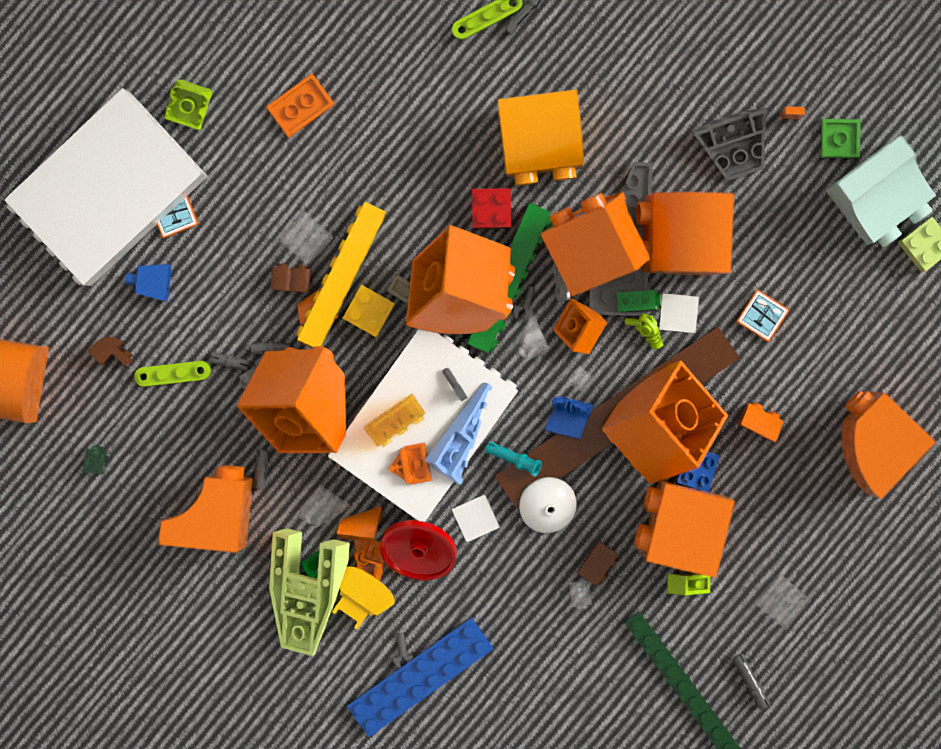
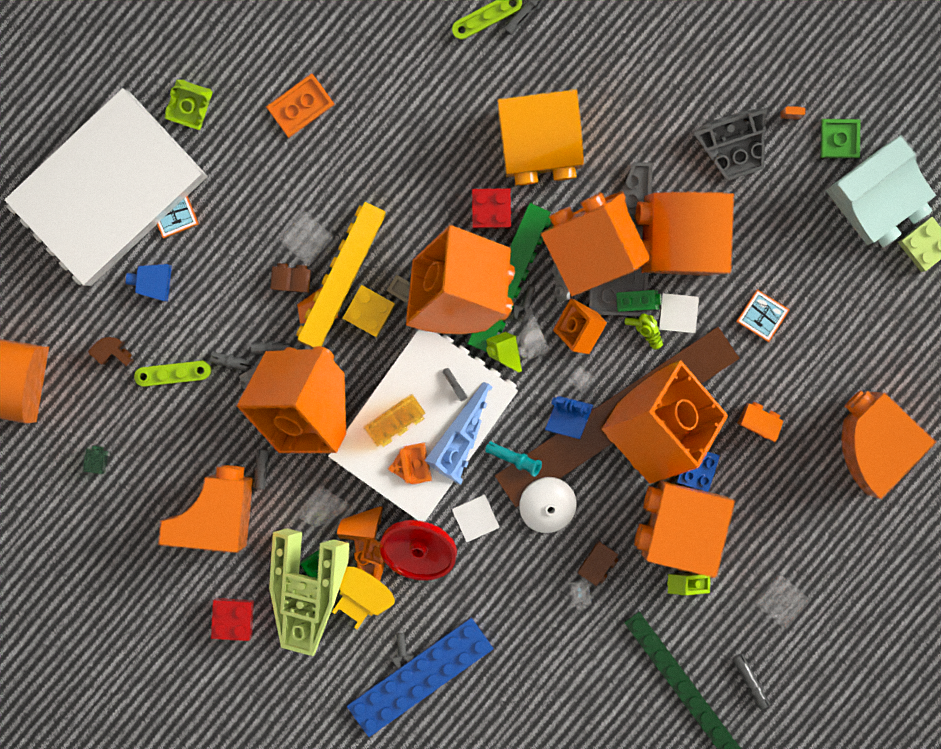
none -> red brick [211,598,254,641]
none -> lime slope [486,332,522,372]

